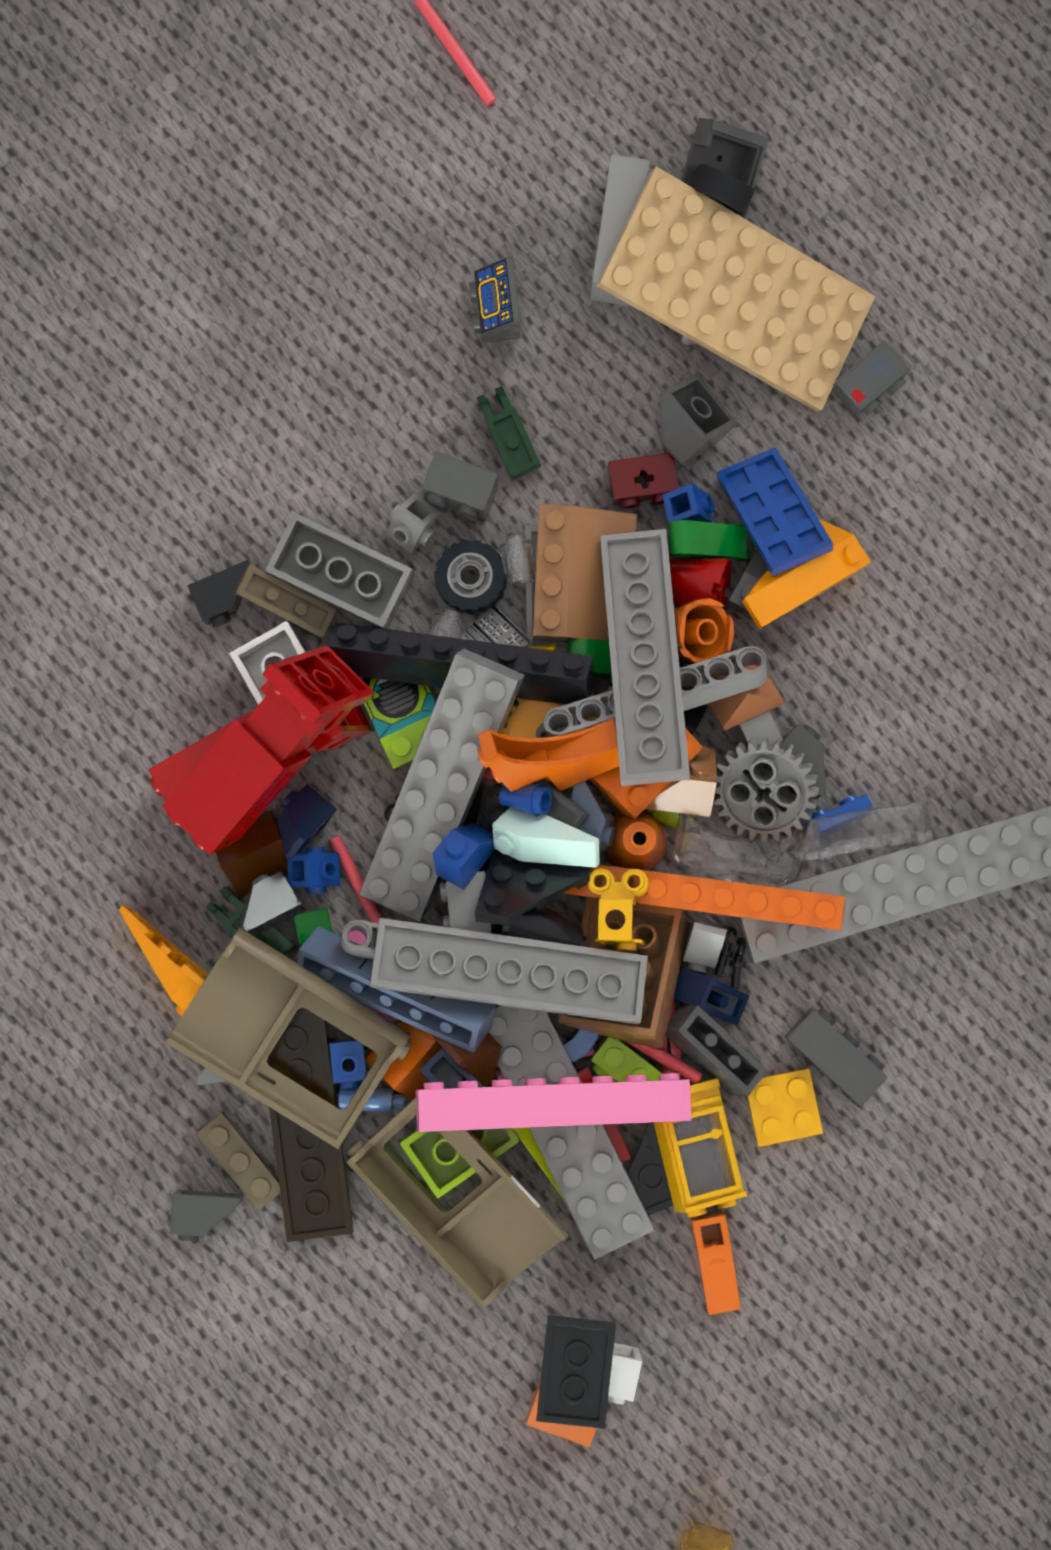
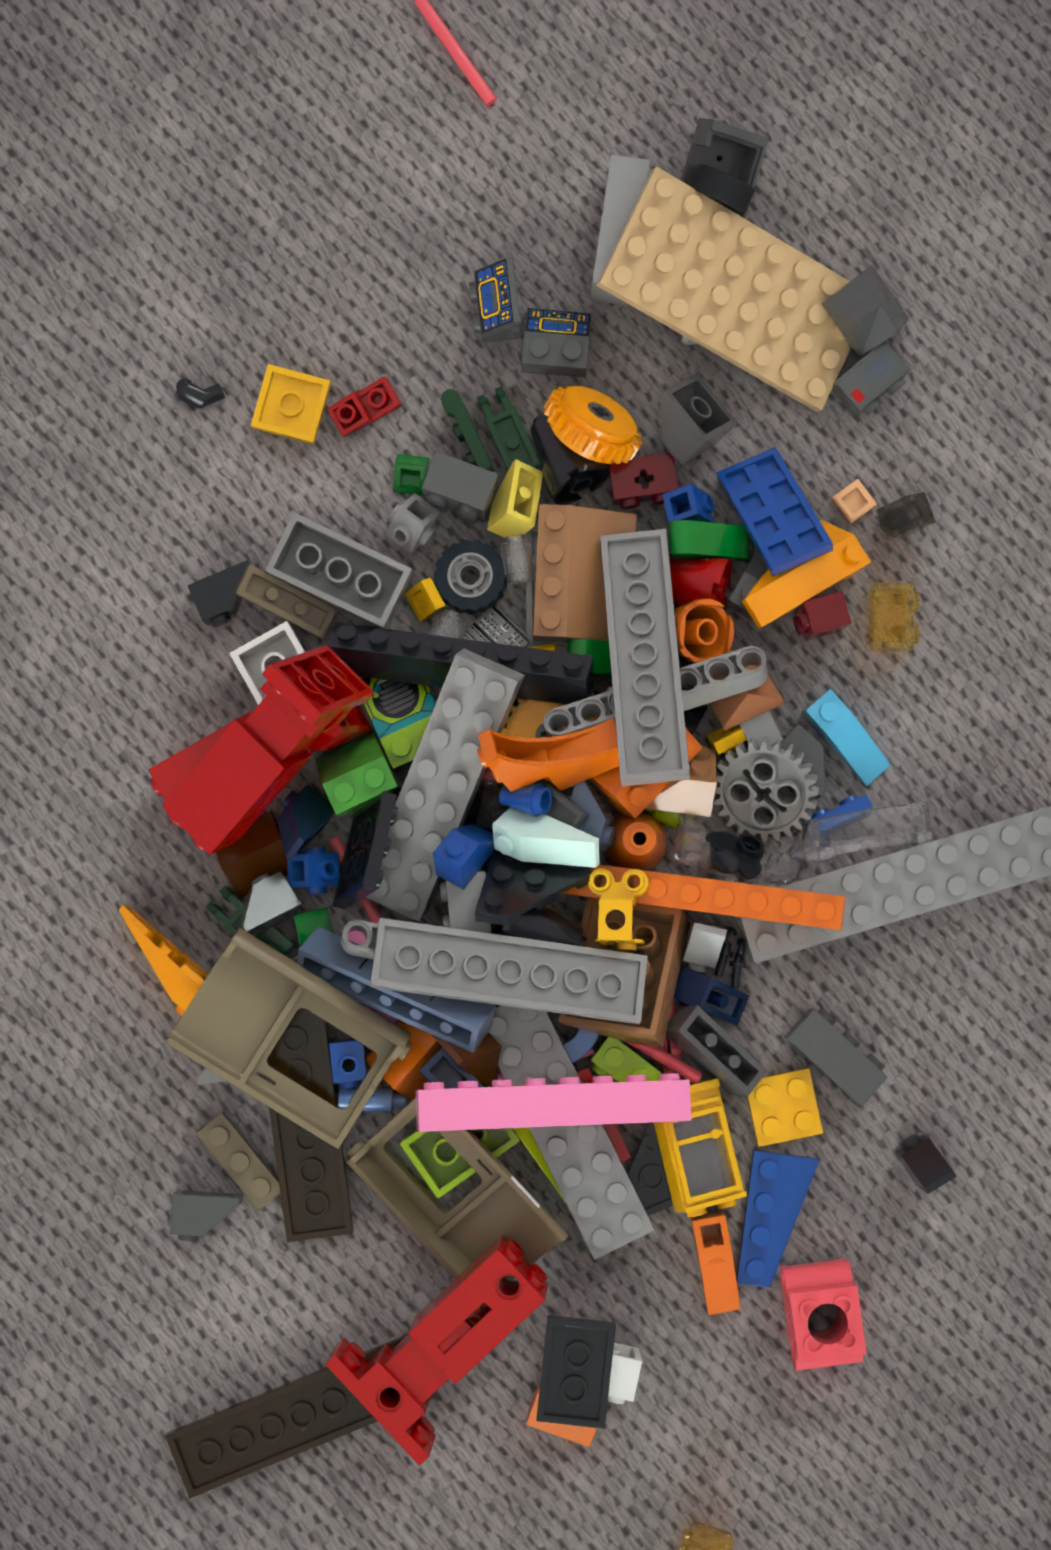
none -> dark brown plate [165,1334,438,1499]
none -> black arm [176,378,225,408]
none -> yellow plate [251,364,331,445]
none -> bright green slope [315,732,401,818]
none -> red brick [325,1235,548,1466]
none -> red slope [327,376,403,437]
none -> black plate [332,791,398,910]
none -> green slope [393,454,429,495]
none -> yellow plate [405,577,446,622]
none -> dark green hinge [440,388,495,472]
none -> light yellow slope [487,459,543,542]
none -> dark grey slope [522,308,591,378]
none -> black cone [530,413,610,505]
none -> light orange gear [544,386,642,464]
none -> yellow plate [705,725,746,755]
none -> black plate [705,831,764,880]
none -> blue wing [736,1149,819,1288]
none -> coral piece [779,1257,867,1371]
none -> dark red brick [793,591,852,641]
none -> medium azure slope [801,689,891,787]
none -> dark grey slope [822,265,908,357]
none -> light nougat tile [831,479,877,525]
none -> clear yellow brick [869,583,919,652]
none -> clear smoke brick [876,492,936,540]
none -> black slope [896,1134,957,1194]

